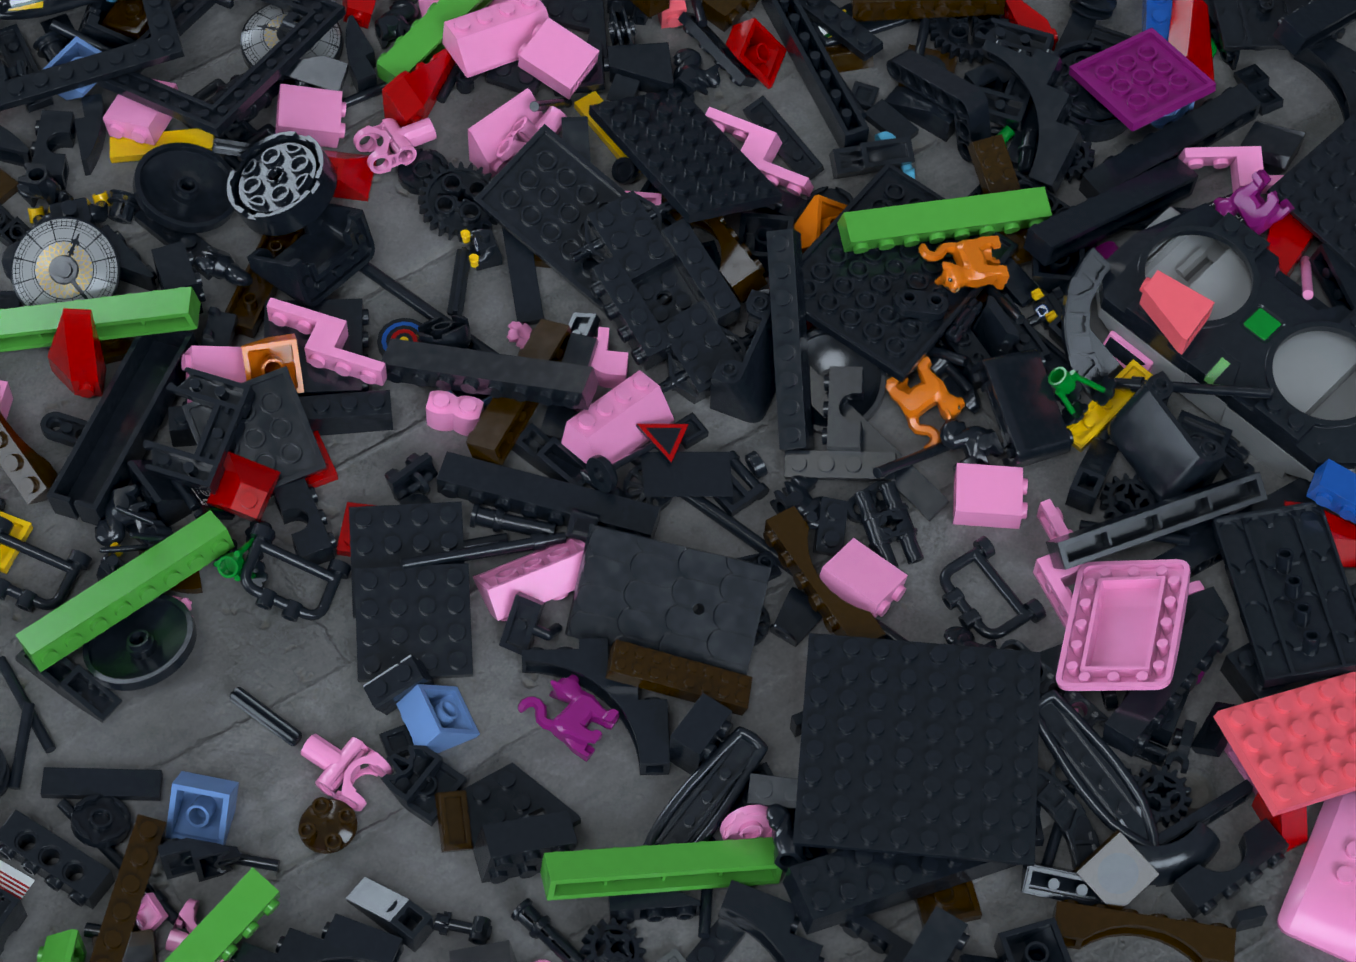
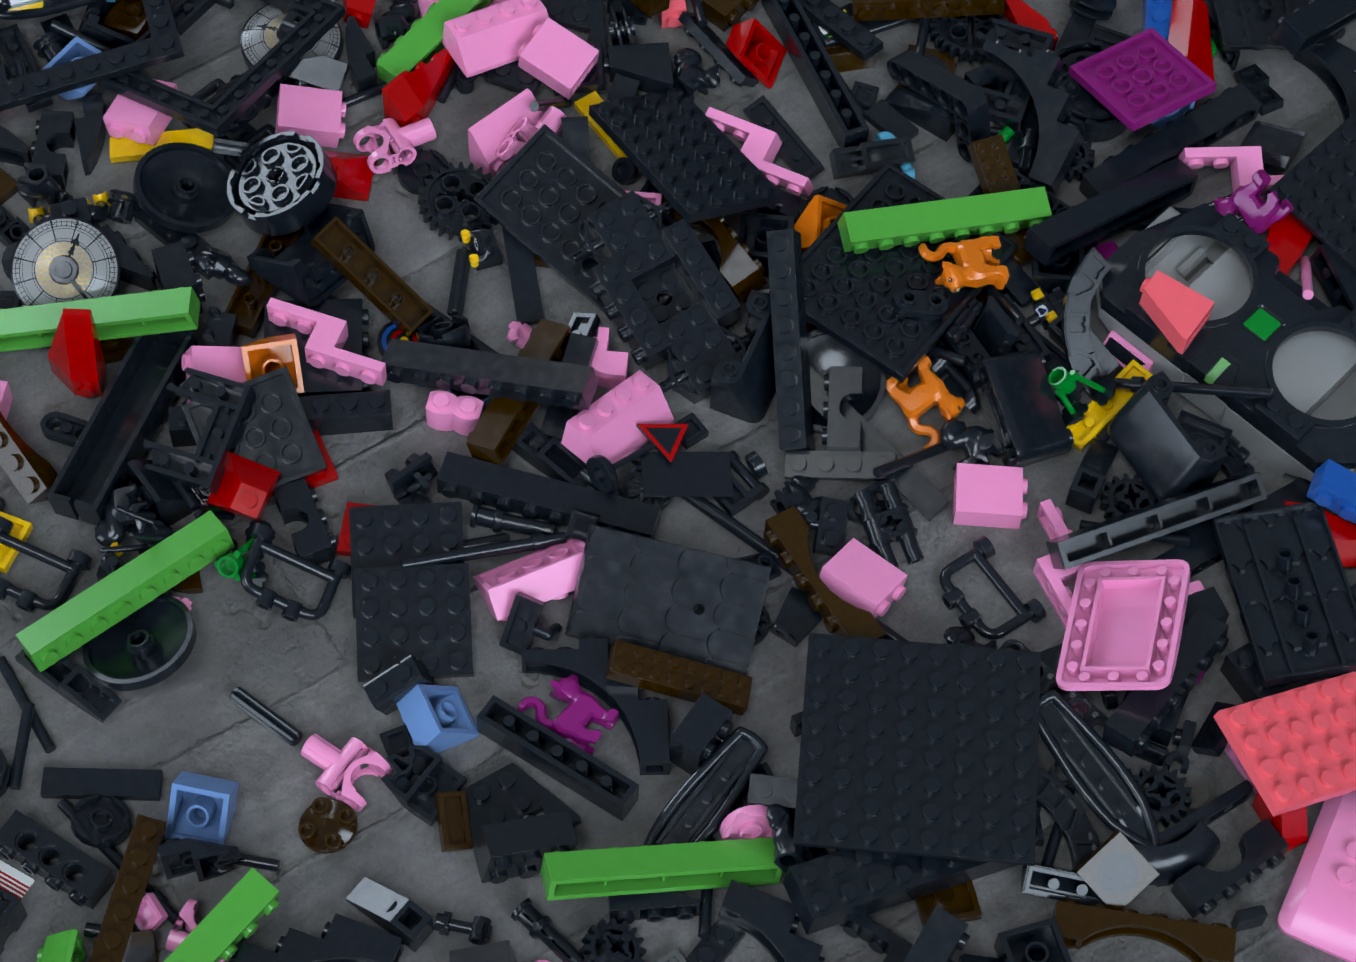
none -> dark brown piece [310,216,434,337]
none -> black brick [477,695,639,821]

